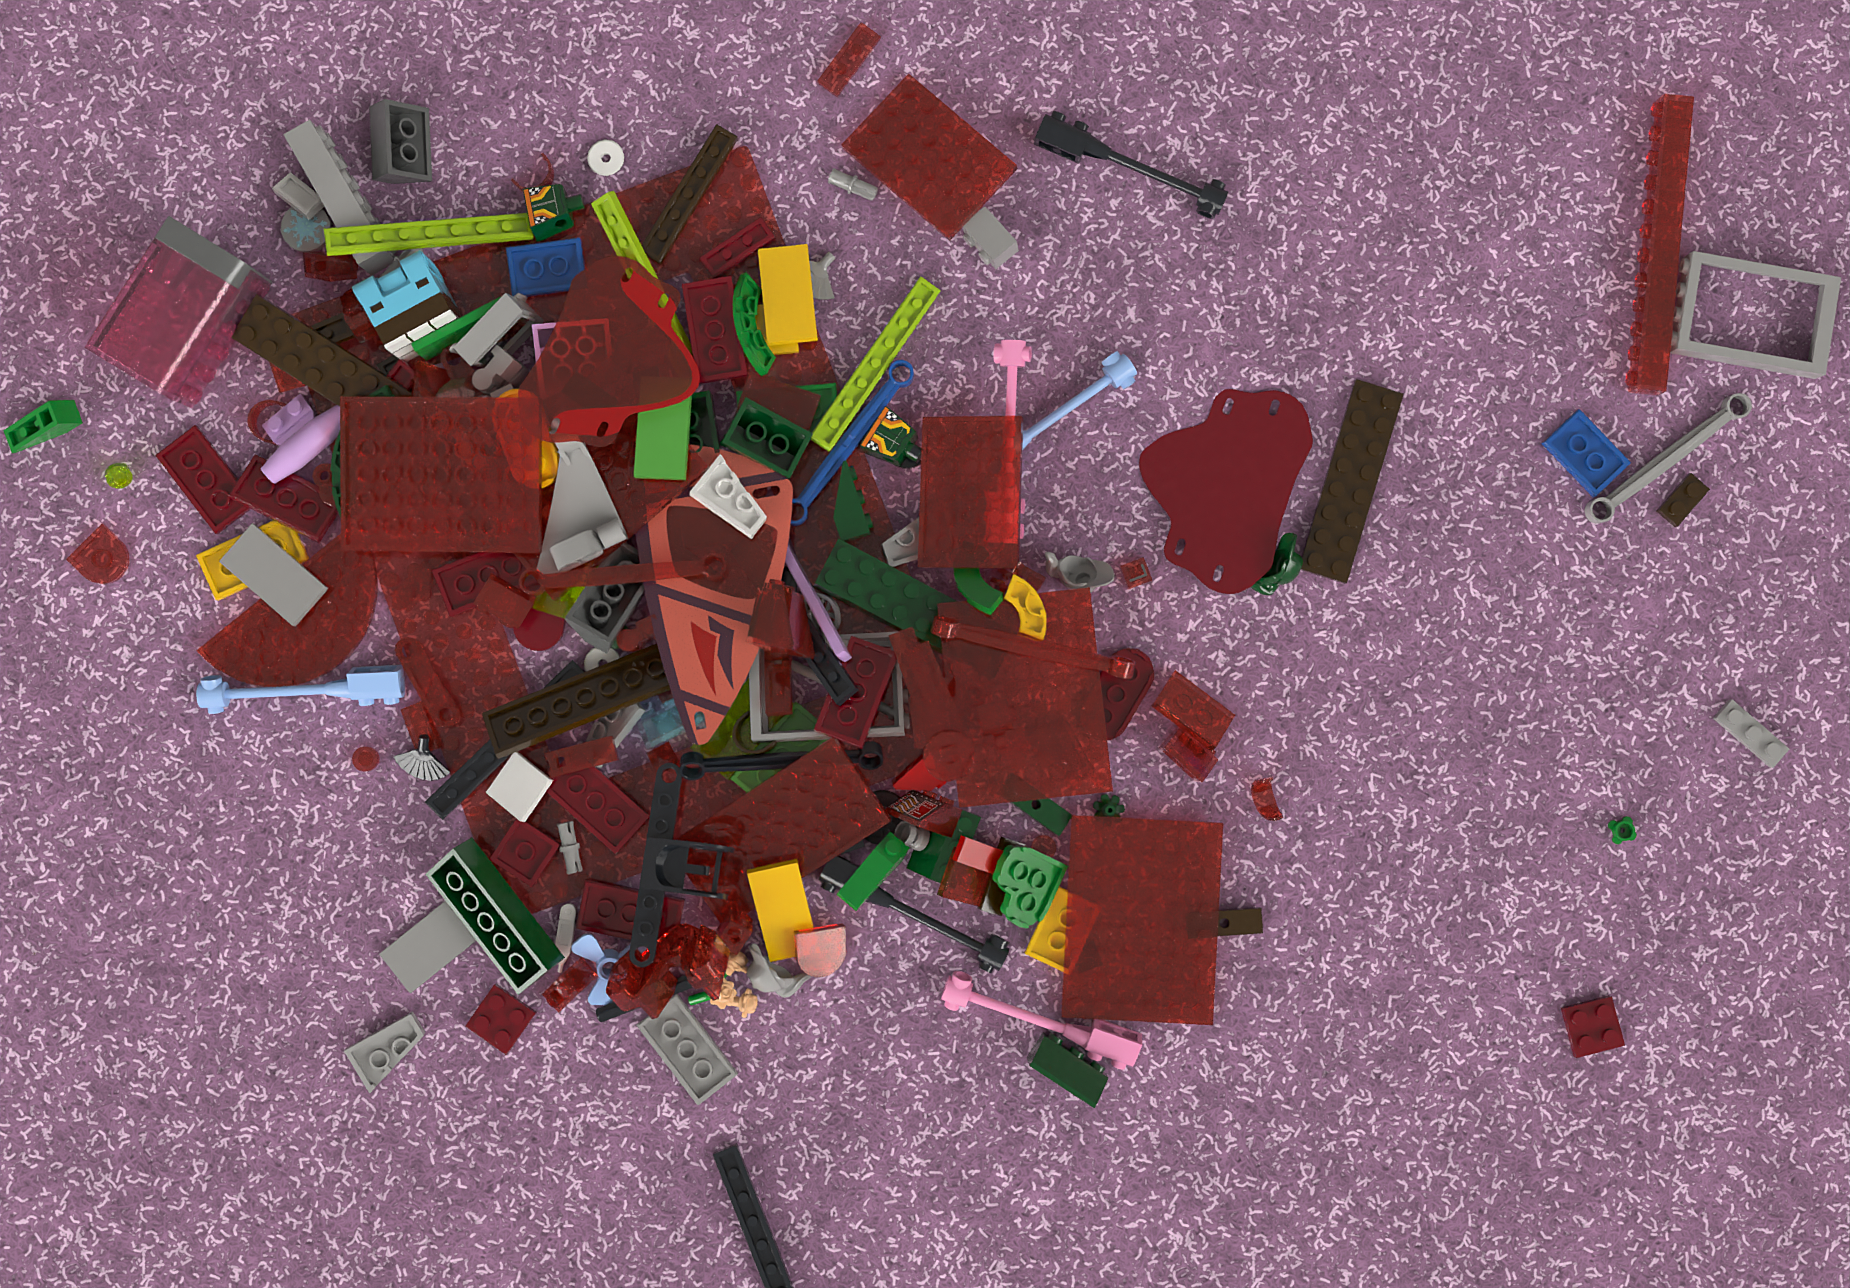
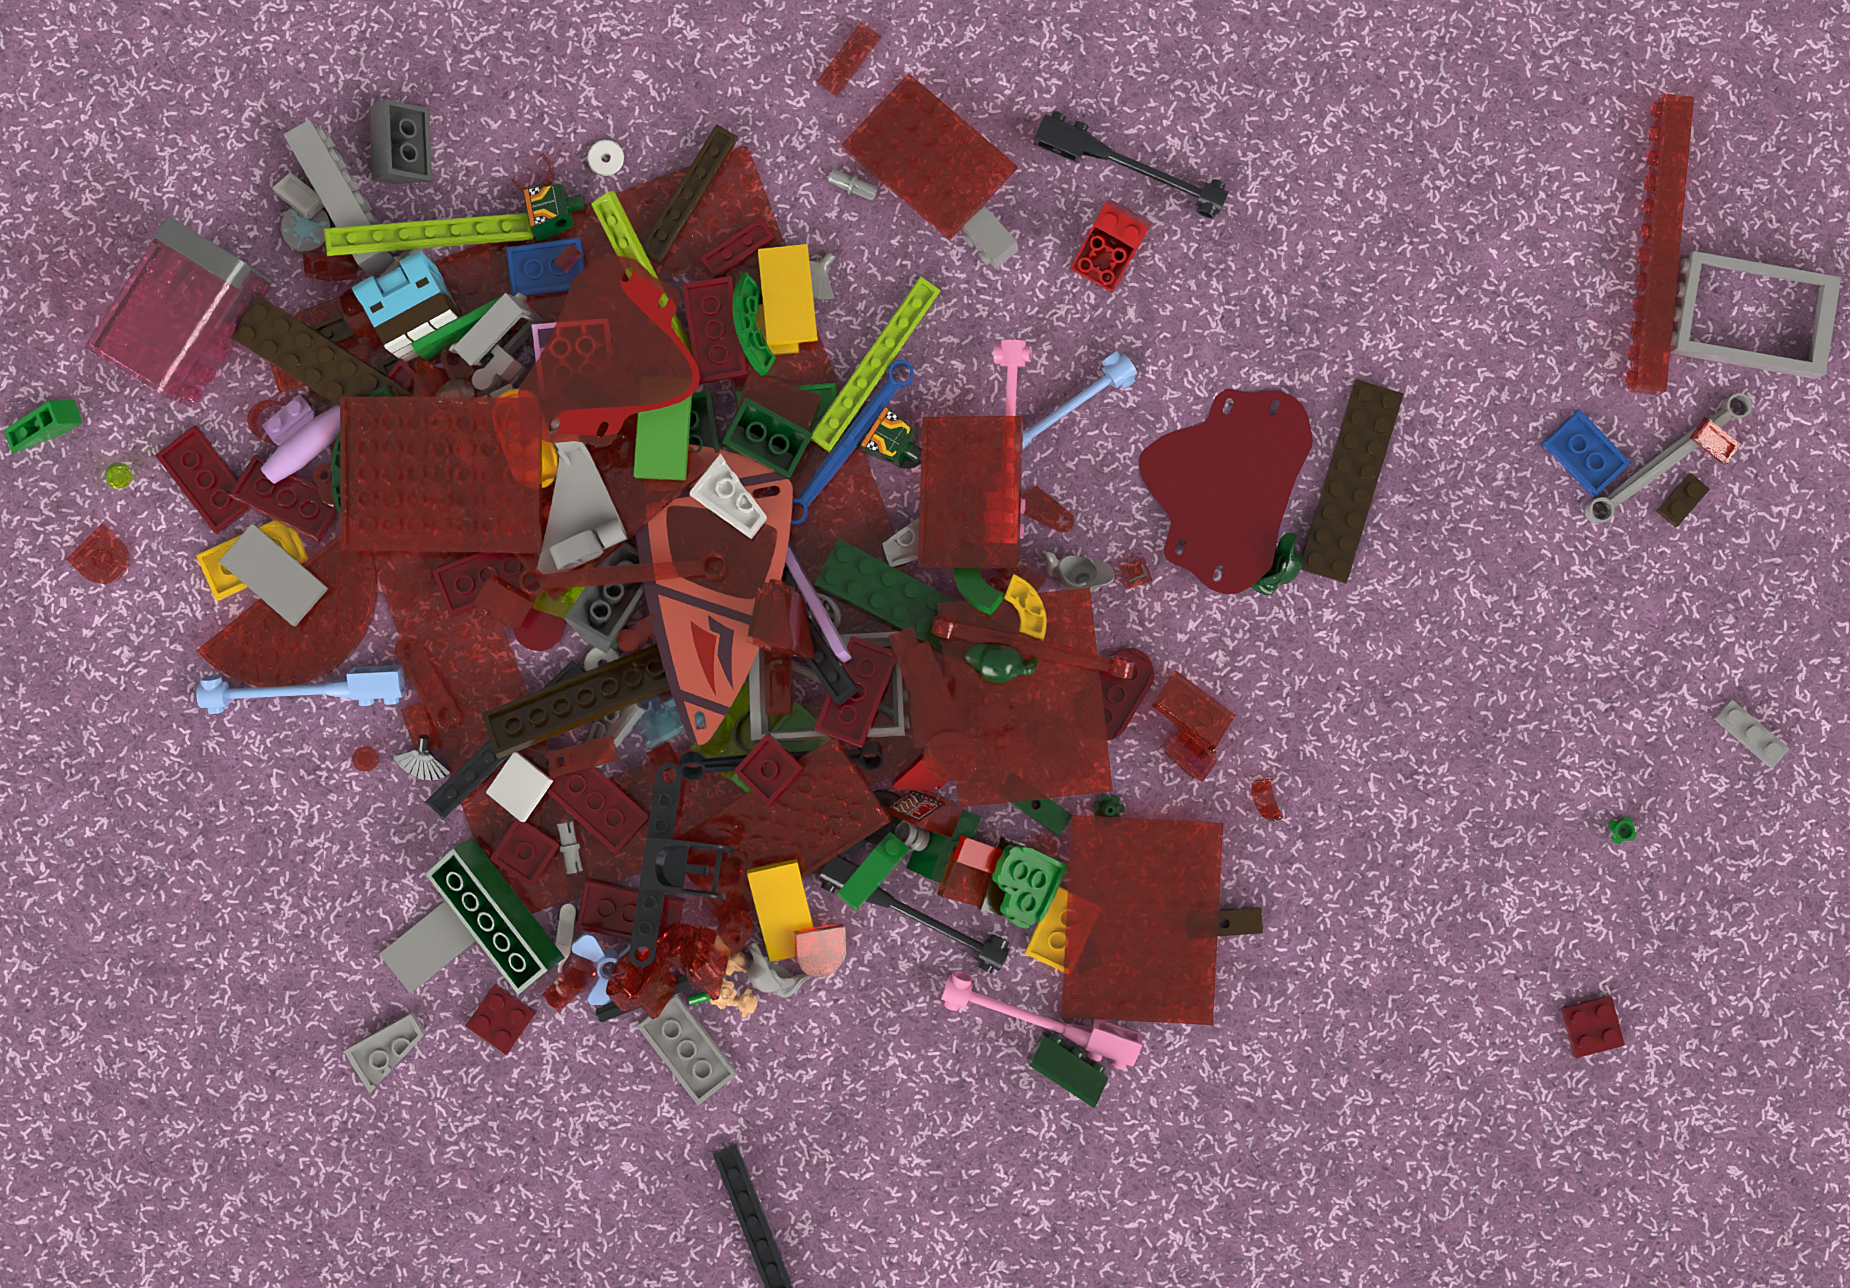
dark green slope [833,460,873,542] -> none
none -> clear red tile [555,243,582,274]
none -> dark red plate [734,733,806,806]
none -> dark green hair [965,643,1040,683]
none -> clear red piece [1022,486,1074,533]
none -> red slope [1070,198,1152,293]
none -> clear red tile [1689,417,1741,465]

